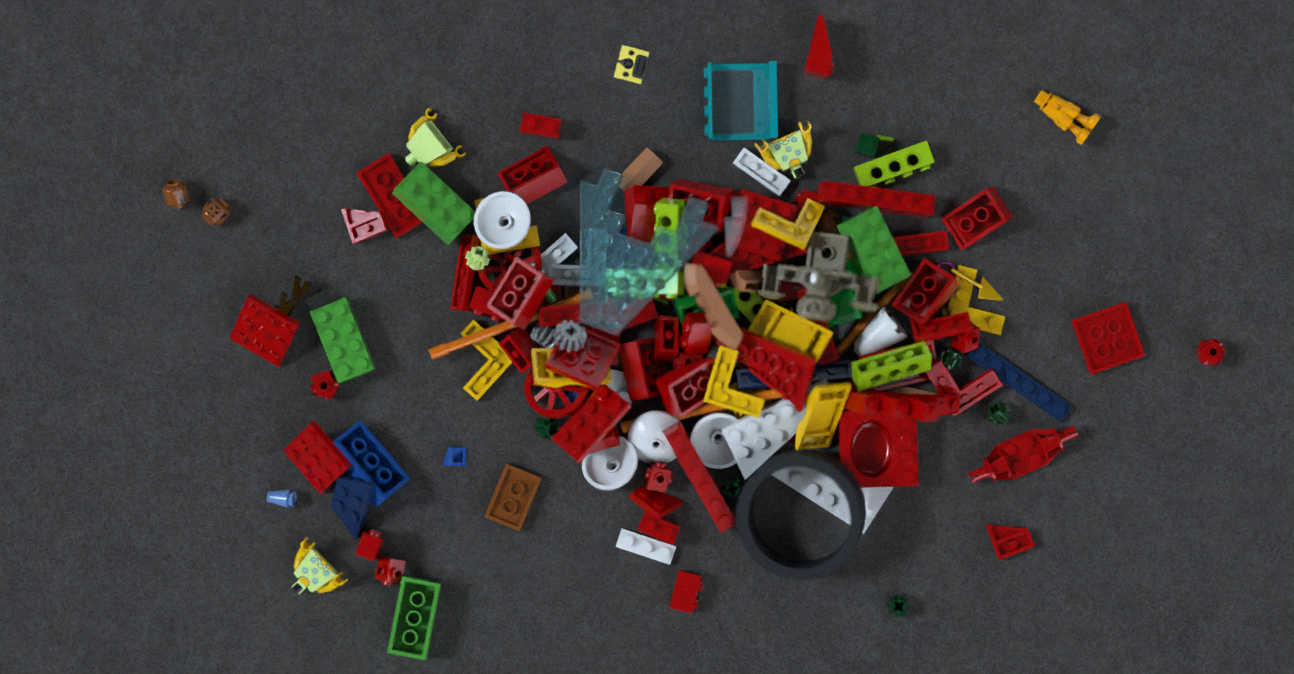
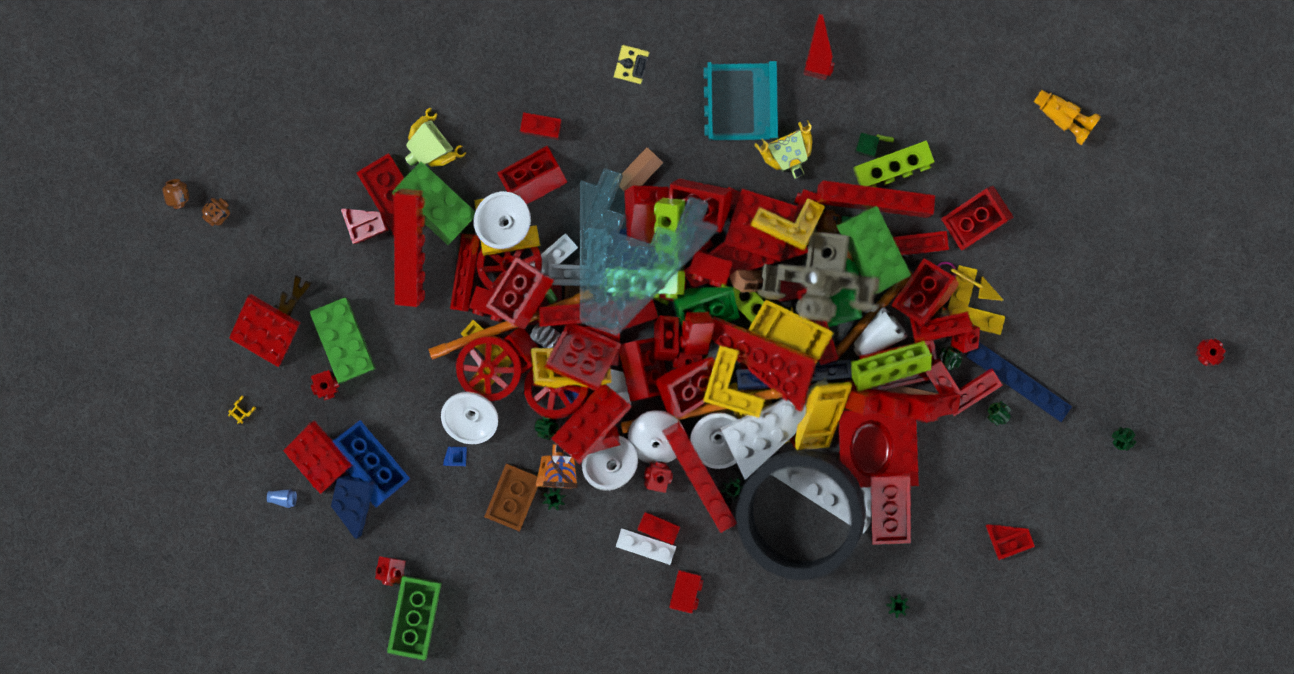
torso [291,537,348,595] -> none
red brick [355,529,385,561] -> none
yellowish green gear [465,246,490,270] -> none
light grey gear [553,320,587,353] -> none
red wing [629,486,682,520] -> none
nougat brick [685,264,742,349] -> none
clear slope [725,196,747,258] -> none
white plate [733,148,791,196] -> none
red plate [968,425,1078,484] -> none
red plate [1071,302,1145,375] -> none
none -> yellow piece [228,395,256,424]
none -> red brick [394,189,425,307]
none -> white dish [441,392,498,444]
none -> red wheel [456,336,522,401]
none -> torso [536,445,577,489]
none -> dark green gear [543,488,566,511]
none -> plate [871,473,911,545]
none -> dark green gear [1111,427,1137,451]

